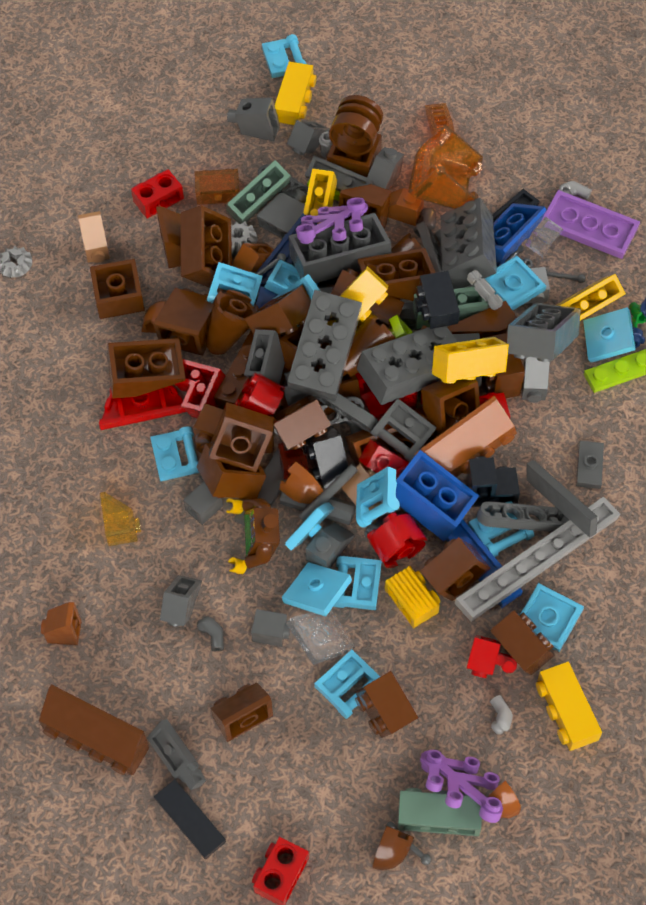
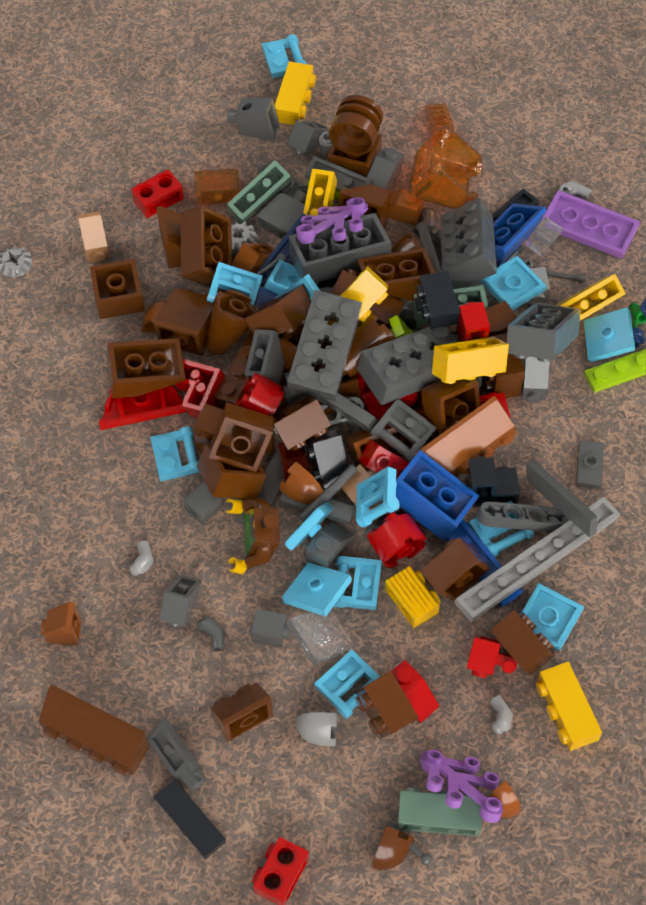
clear yellow slope [100,492,141,546] -> none
light grey axle [467,270,503,310] -> none
none -> light grey arm [129,541,154,576]
none -> light grey brick [295,712,337,746]
none -> red slope [392,660,440,724]
none -> red brick [456,302,490,342]

